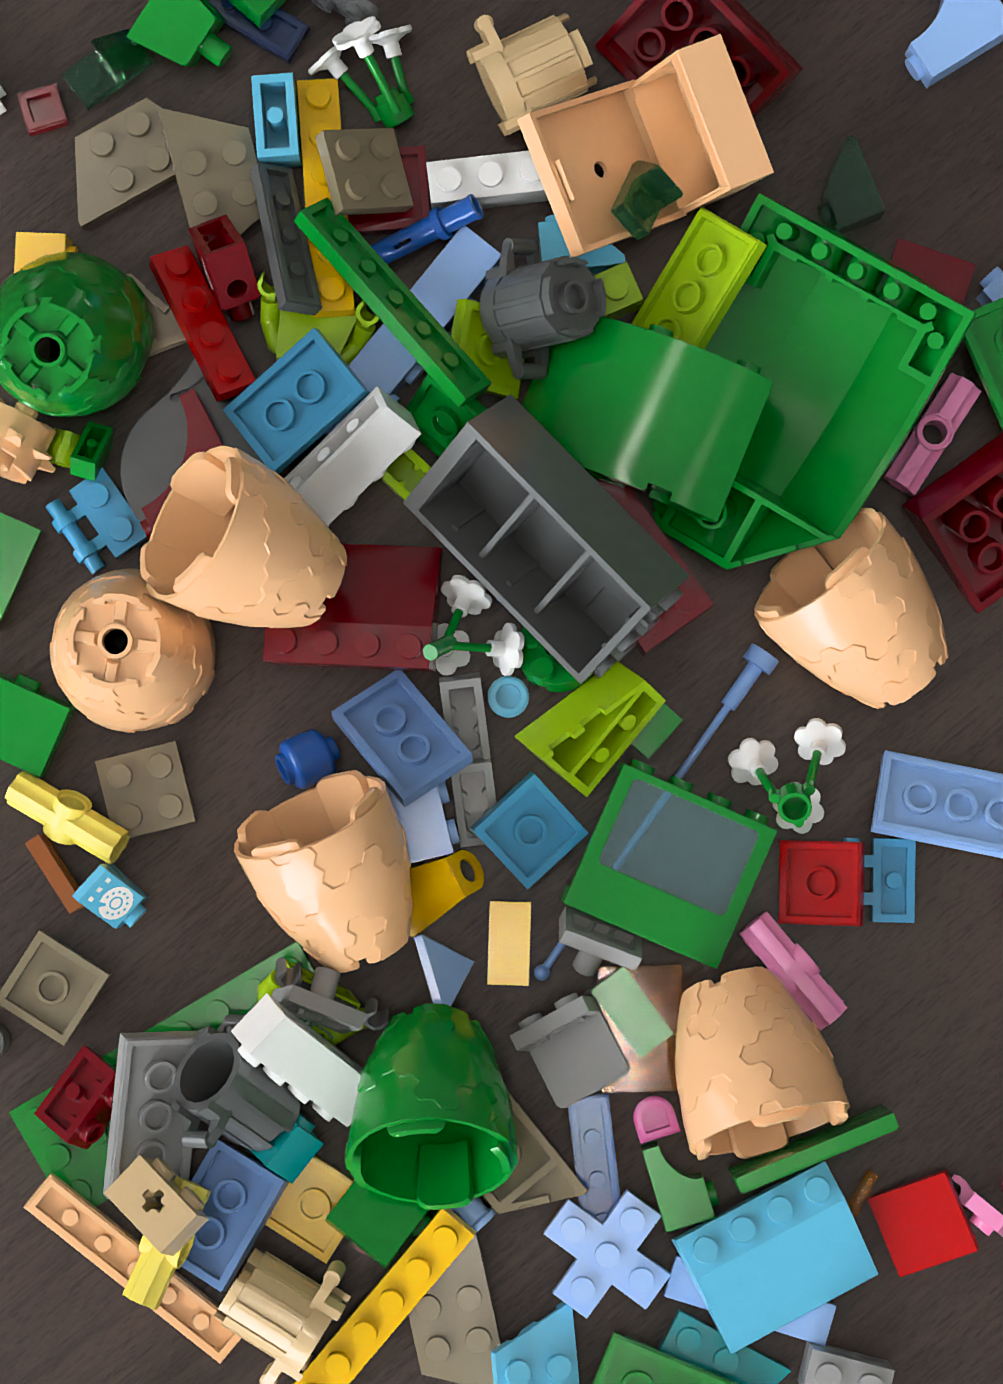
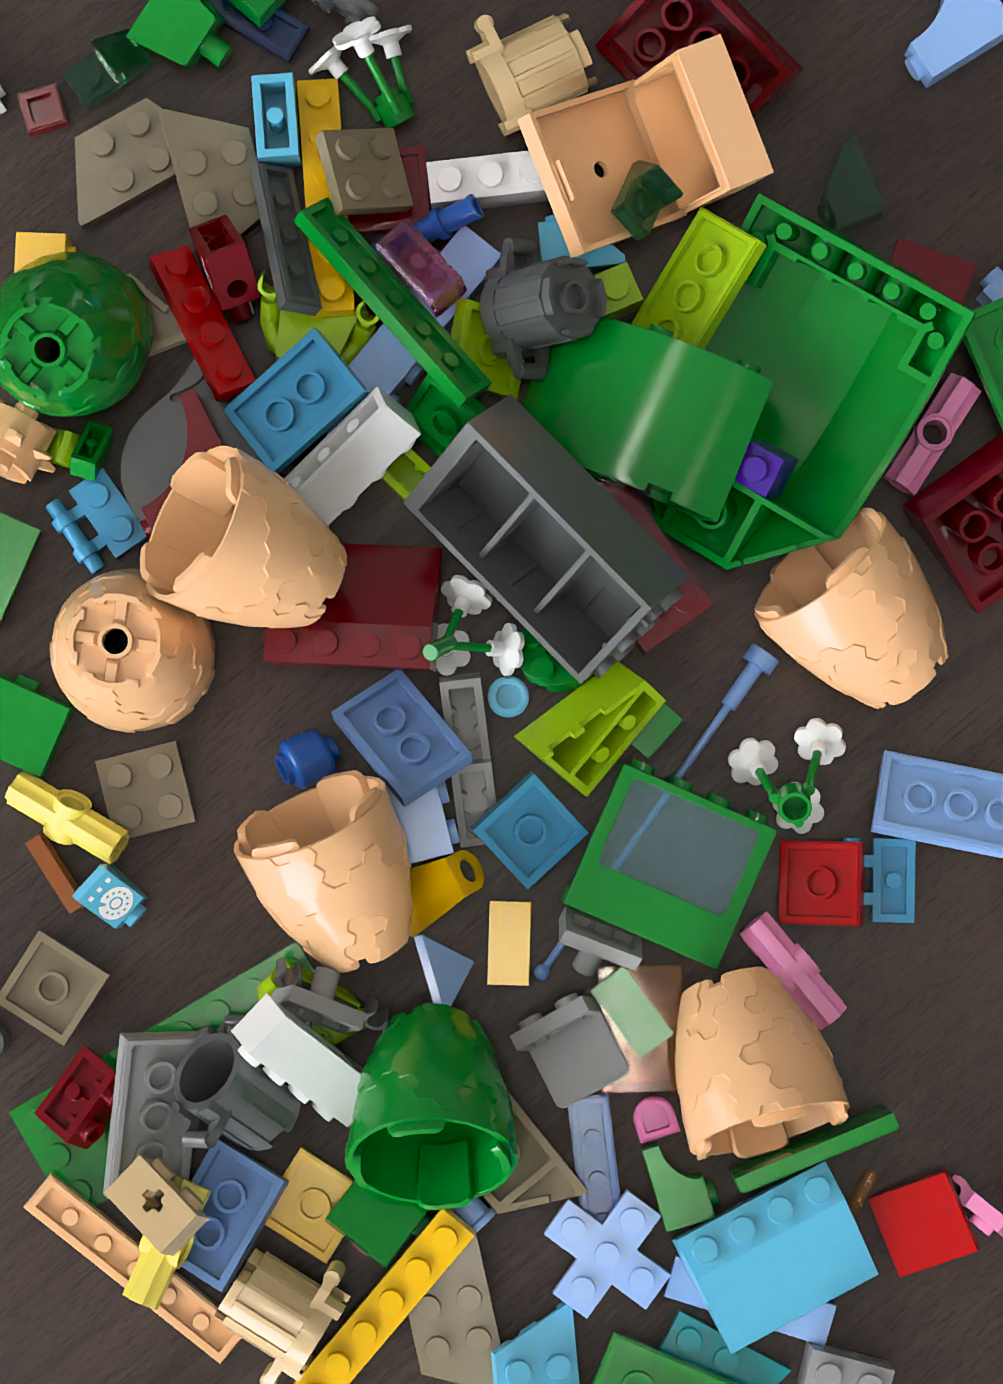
teal brick [249,1112,324,1183] -> none
none -> clear pink brick [375,218,467,318]
none -> dark purple brick [734,440,799,498]

